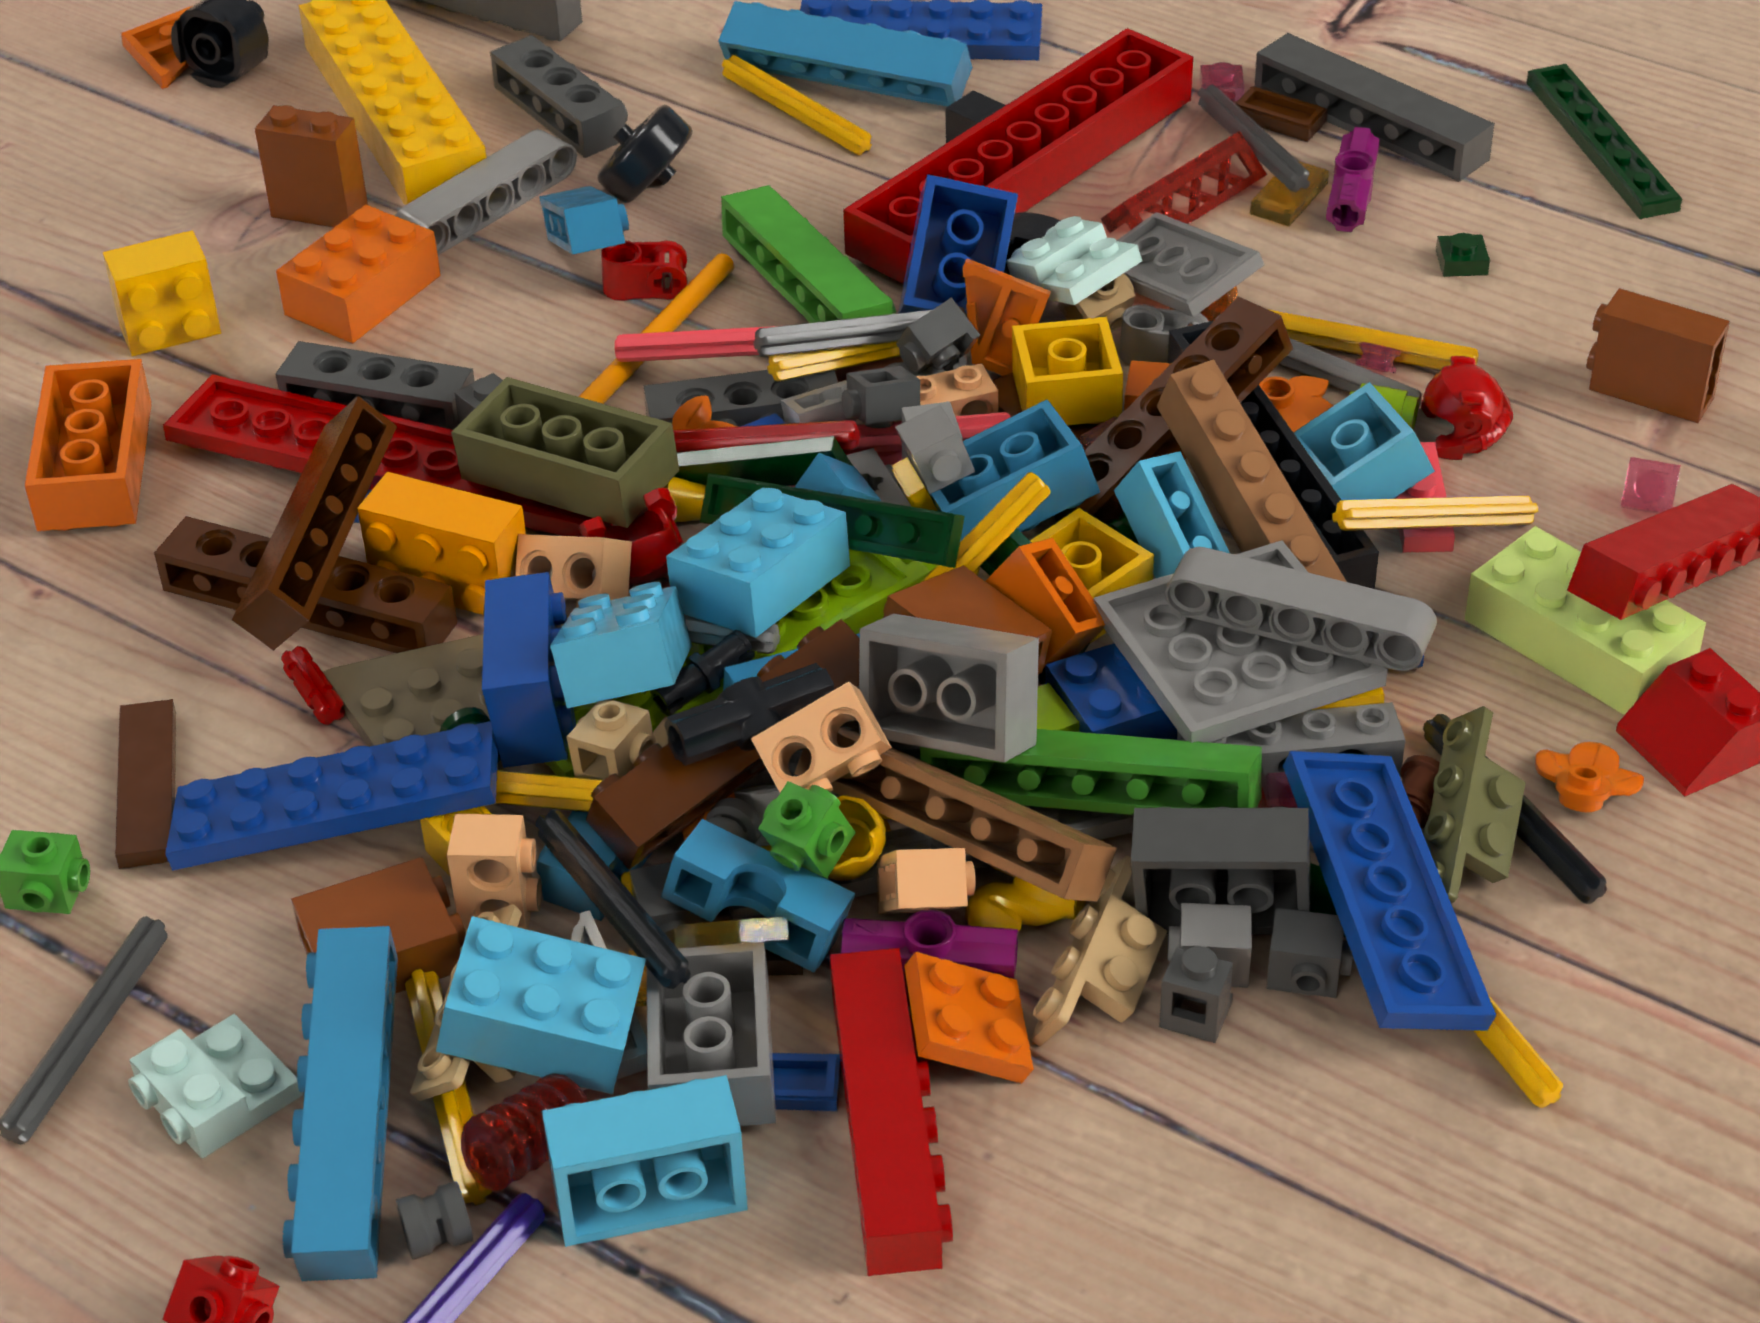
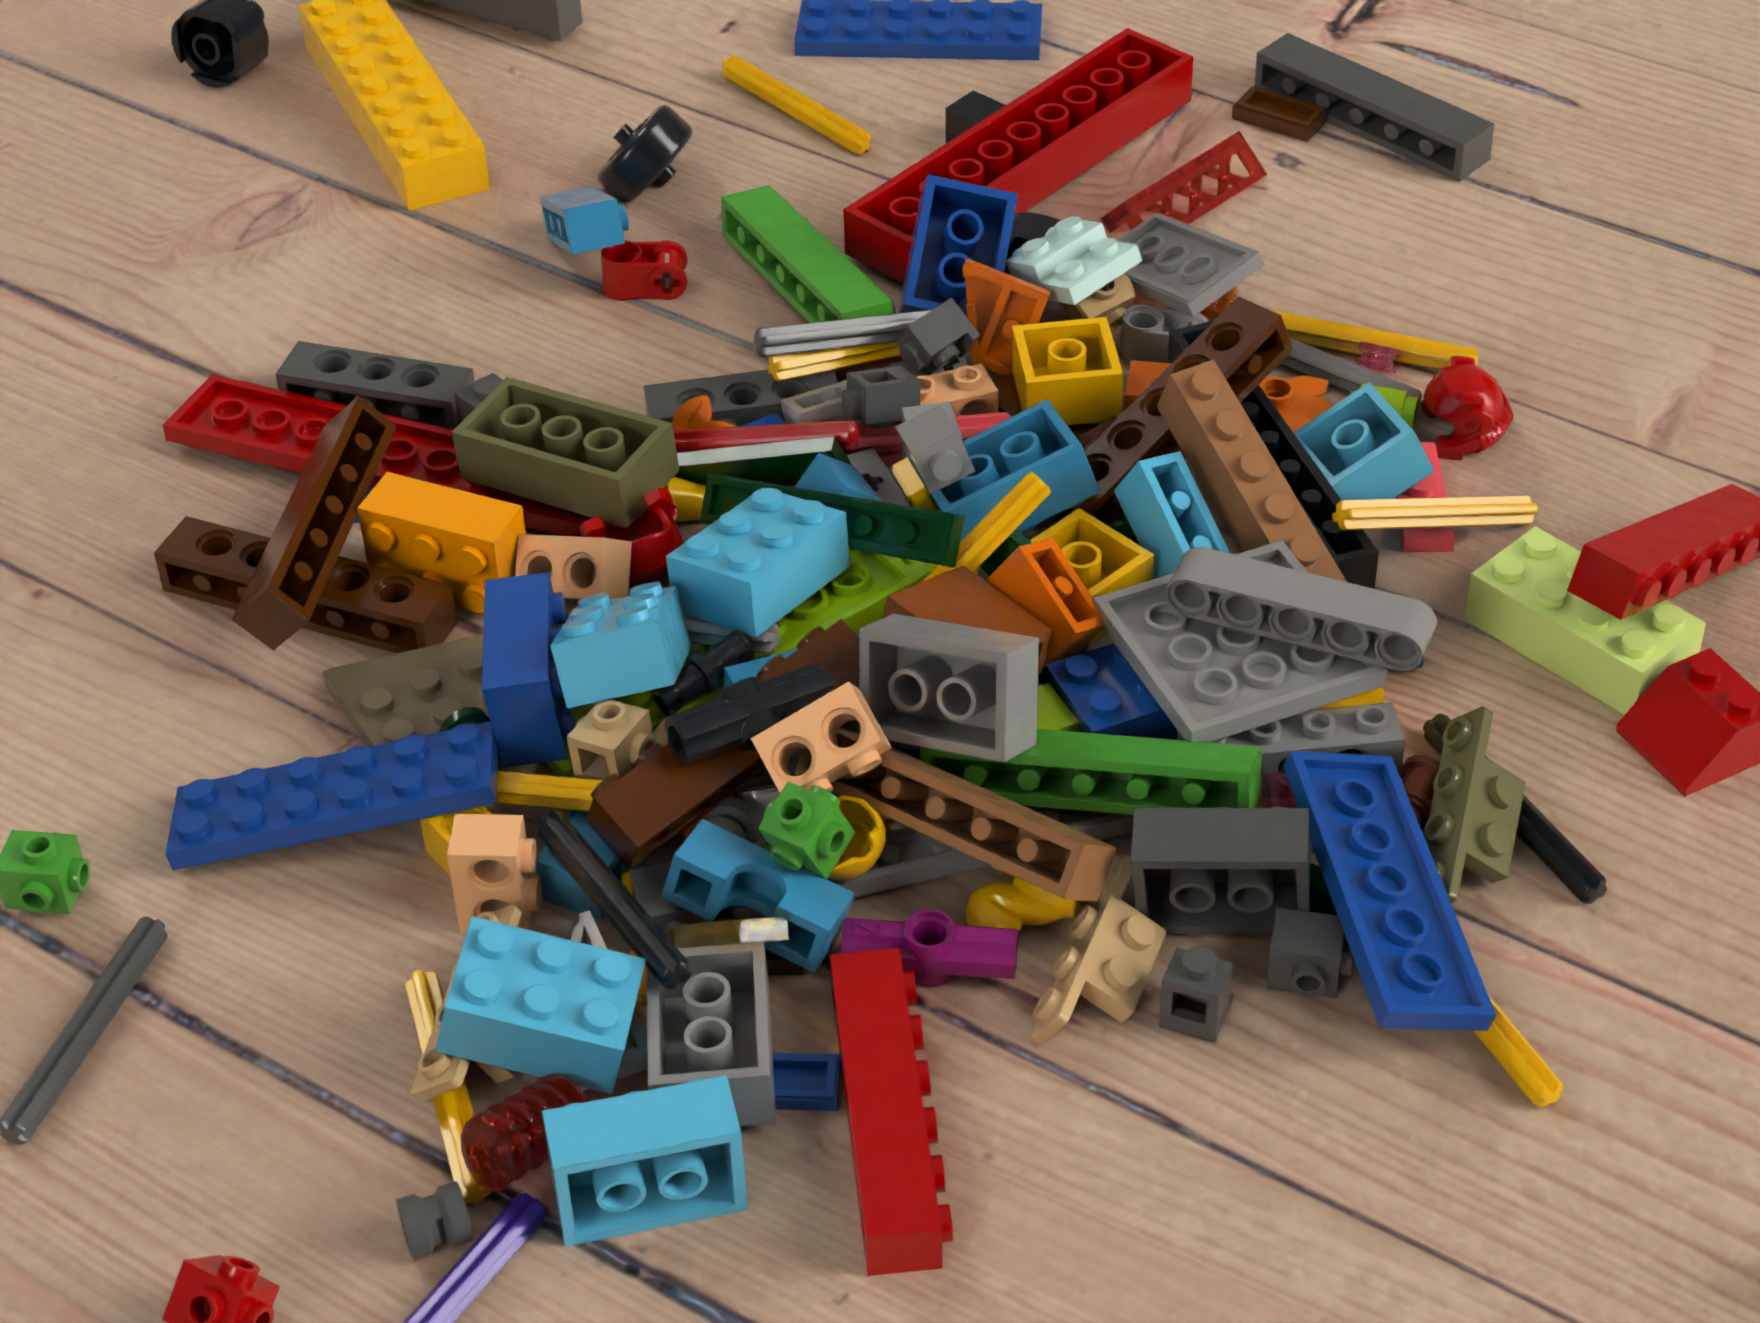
orange brick [25,359,152,531] -> none
yellow brick [102,230,222,356] -> none
reddish brown tile [115,699,176,869] -> none
orange wing [121,6,192,89] -> none
light aqua plate [128,1014,303,1159] -> none
dark orange brick [255,105,368,227] -> none
orange brick [276,205,441,344] -> none
red axle [281,646,345,725] -> none
dark azure brick [283,926,398,1281] -> none
dark orange brick [291,857,466,993] -> none
light grey beam [395,129,577,255] -> none
dark grey brick [490,35,628,158] -> none
light orange piece [578,253,734,404] -> none
coral axle [614,326,776,362] -> none
dark azure brick [718,1,973,107] -> none
light nougat brick [876,848,975,914] -> none
orange plate [904,951,1034,1084] -> none
light grey brick [1168,903,1252,988] -> none
dark grey axle [1197,84,1310,192] -> none
clear pink plate [1200,62,1245,102] -> none
clear yellow tile [1250,161,1329,227] -> none
magenta piece [1326,127,1380,232] -> none
dark green plate [1436,233,1490,277] -> none
dark green tile [1526,64,1682,219] -> none
orange plate [1535,742,1644,812] -> none
dark orange brick [1586,288,1730,423] -> none
clear pink plate [1621,457,1681,514] -> none

